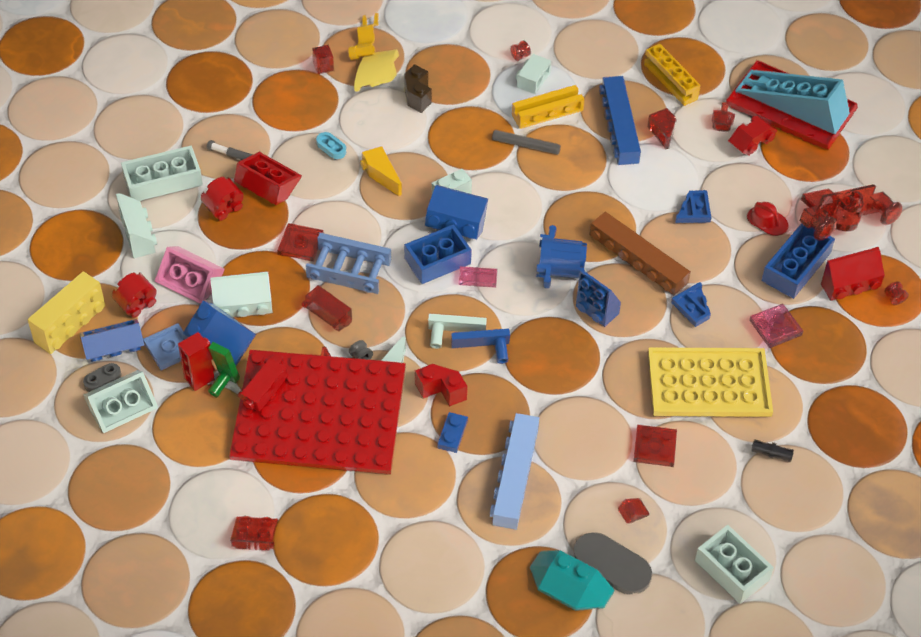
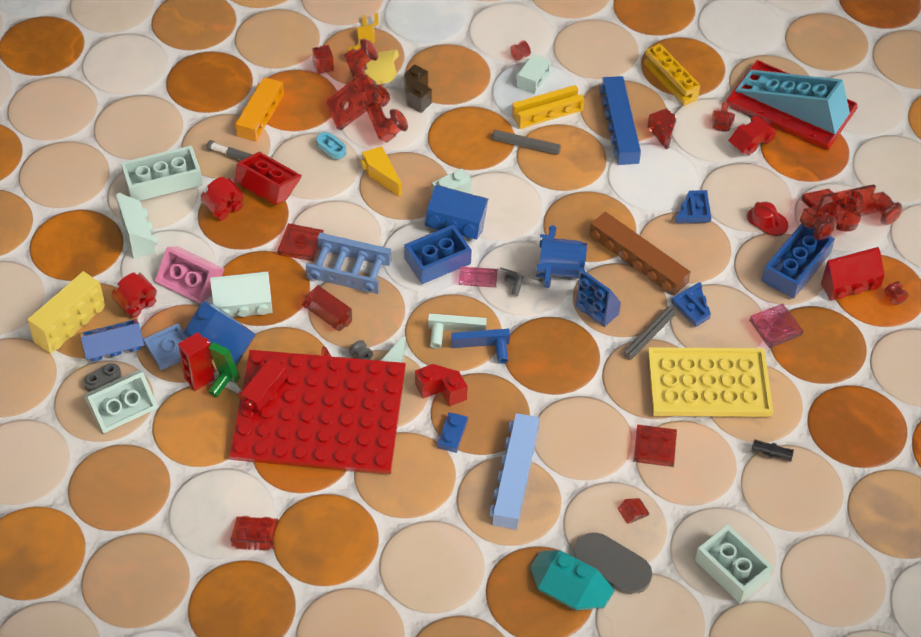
none -> light orange brick [234,77,284,142]
none -> clear red piece [326,39,408,143]
none -> dark grey shield [500,267,543,296]
none -> dark grey axle [624,307,675,360]

